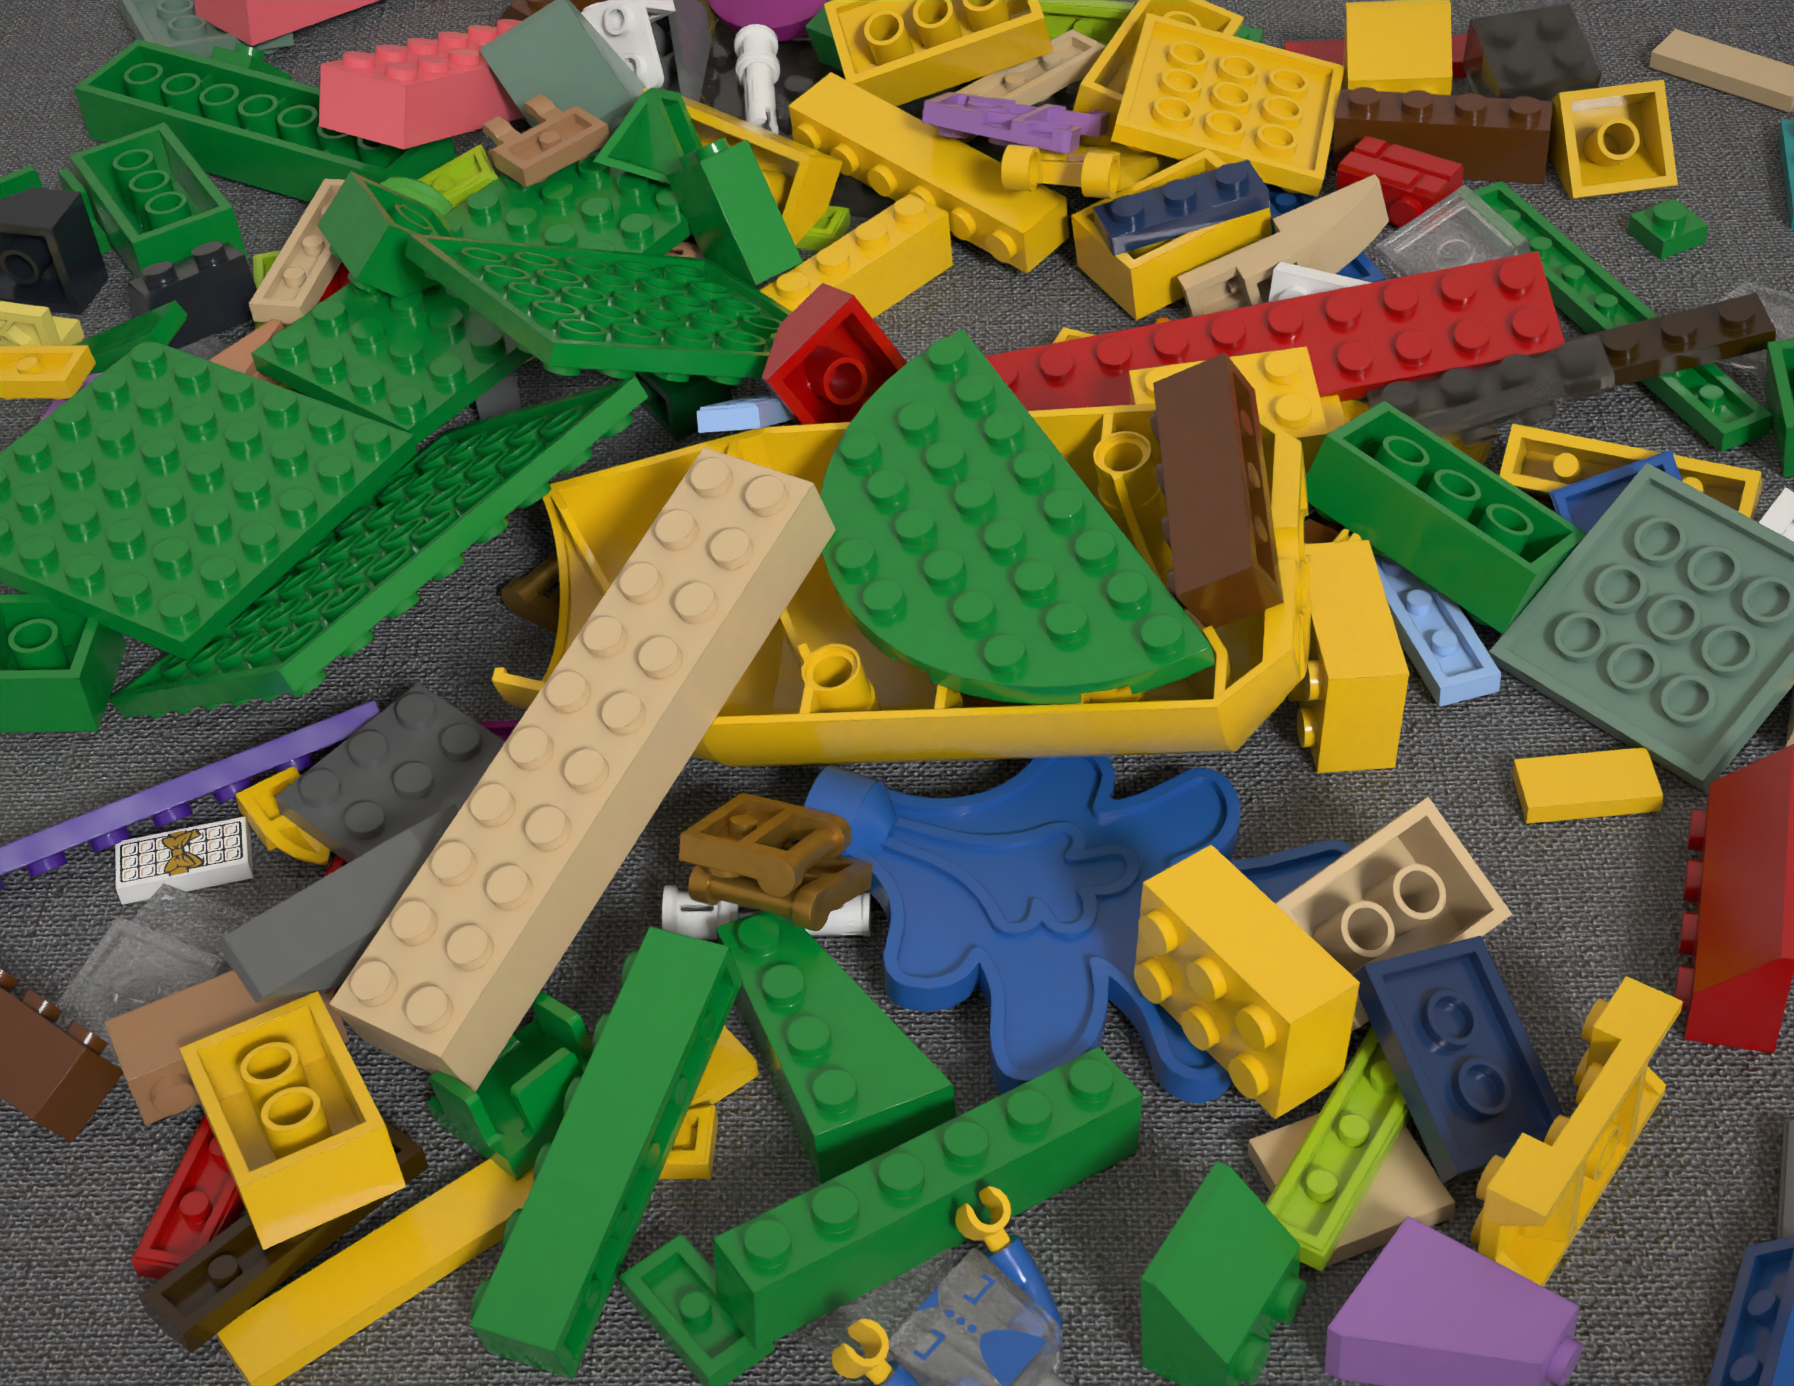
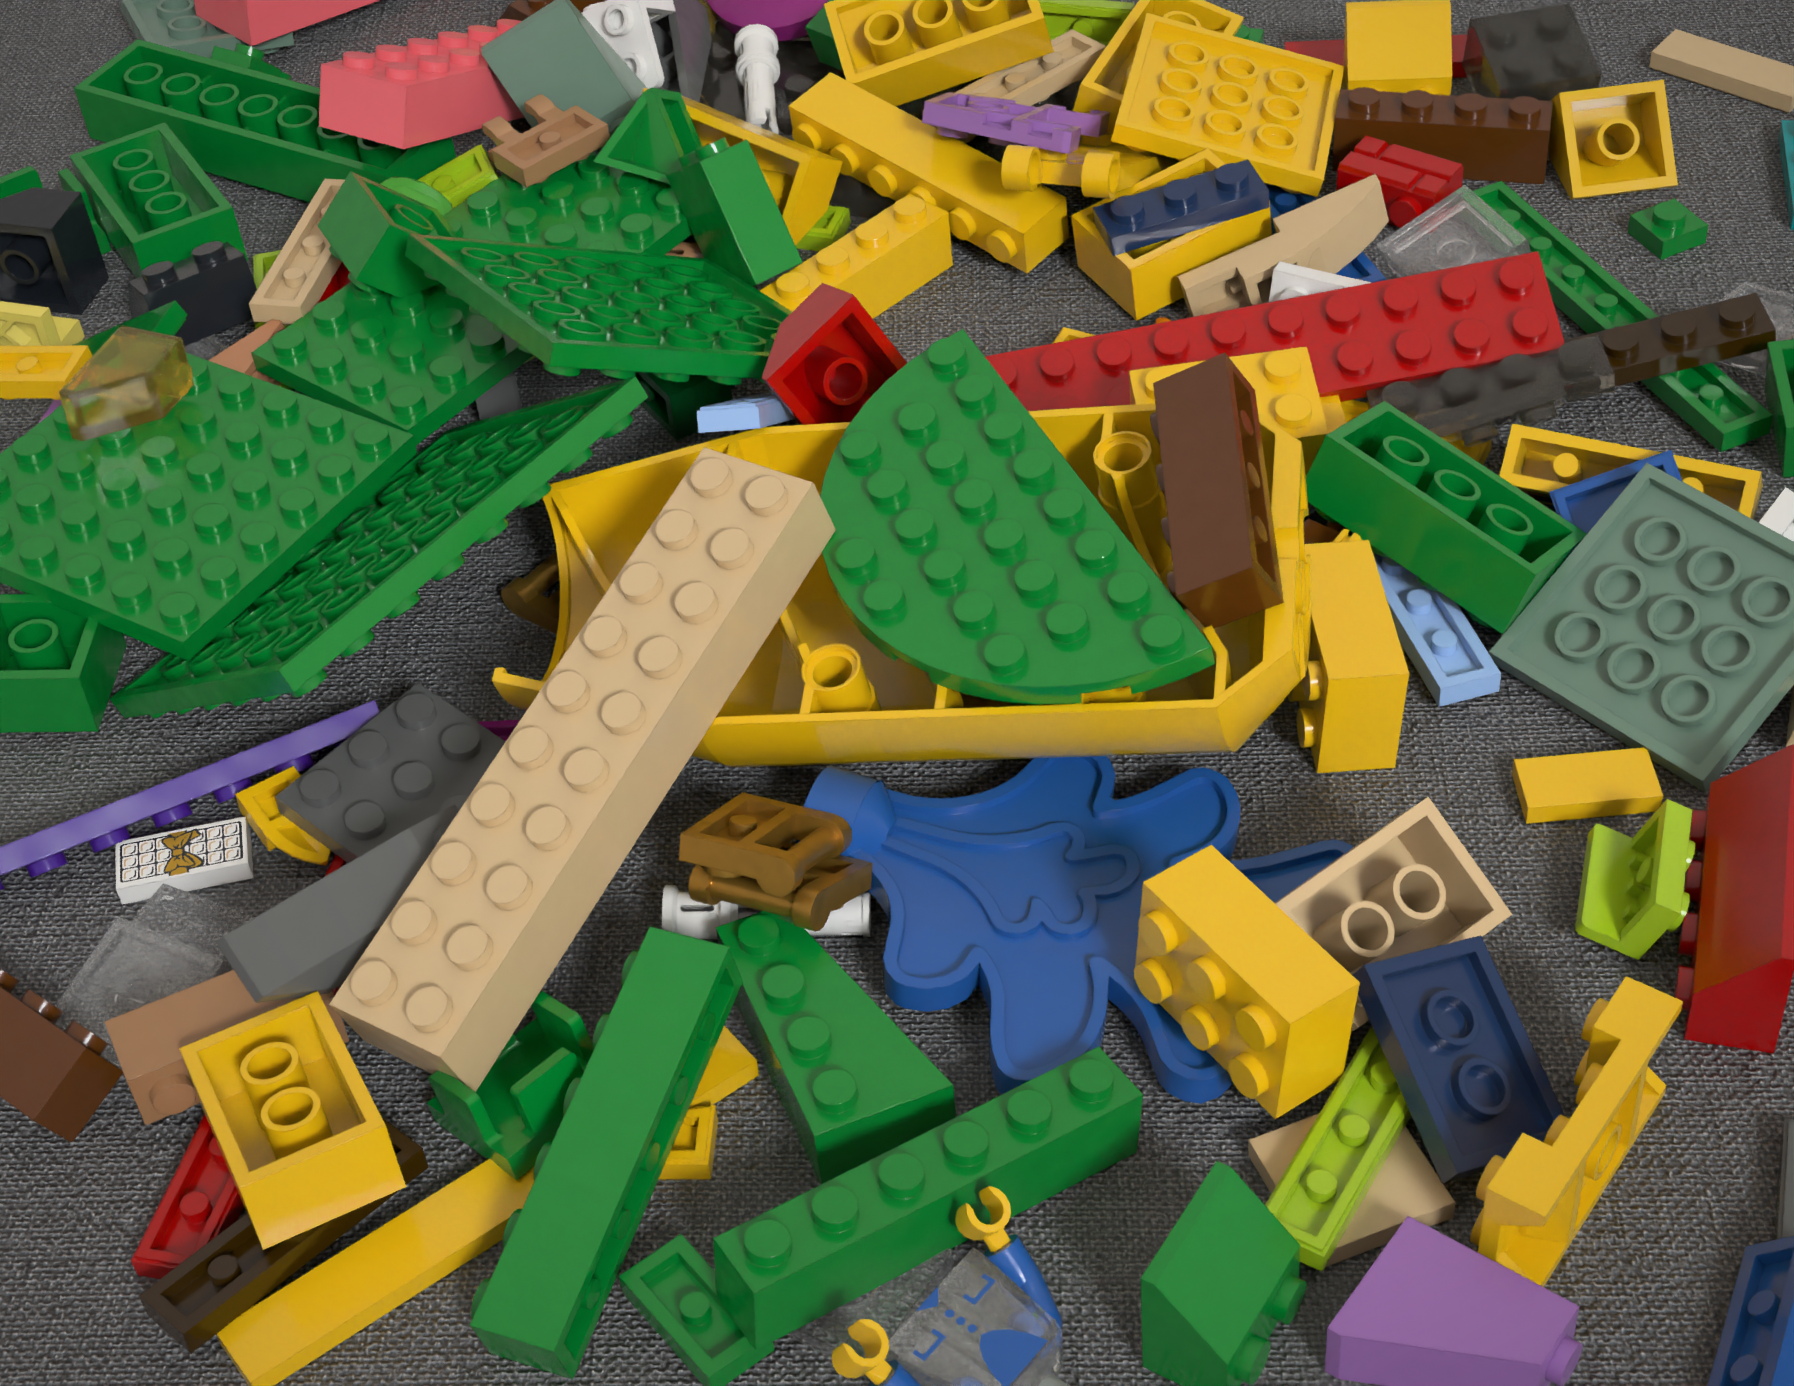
none -> clear yellow slope [59,325,194,441]
none -> lime bracket [1575,799,1695,960]

